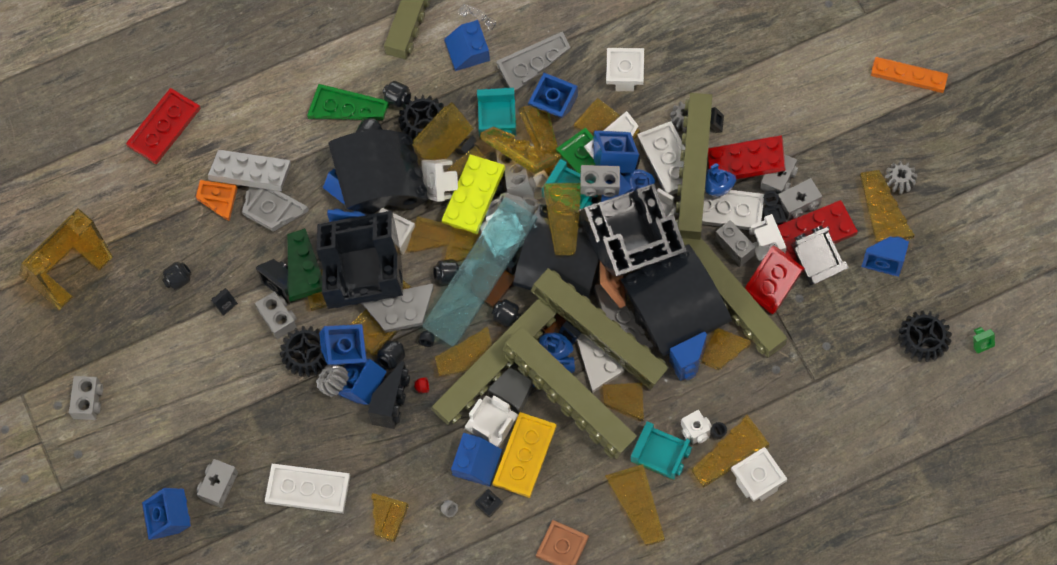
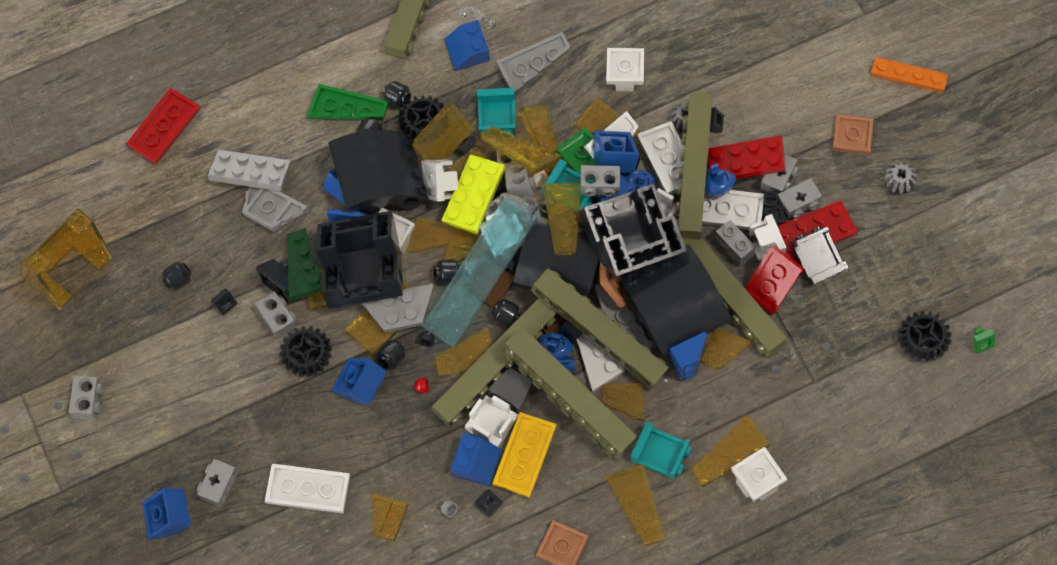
orange wing [196,180,238,221] -> none
light grey gear [316,365,349,397] -> none
blue slope [319,324,367,365] -> none
black slope [368,361,410,429] -> none
blue slope [528,73,578,118] -> none
white brick [681,410,712,444] -> none
black hinge [710,422,727,439] -> none
clear yellow wing [860,170,915,243] -> none
blue slope [862,236,909,277] -> none
none -> nougat tile [832,114,874,155]

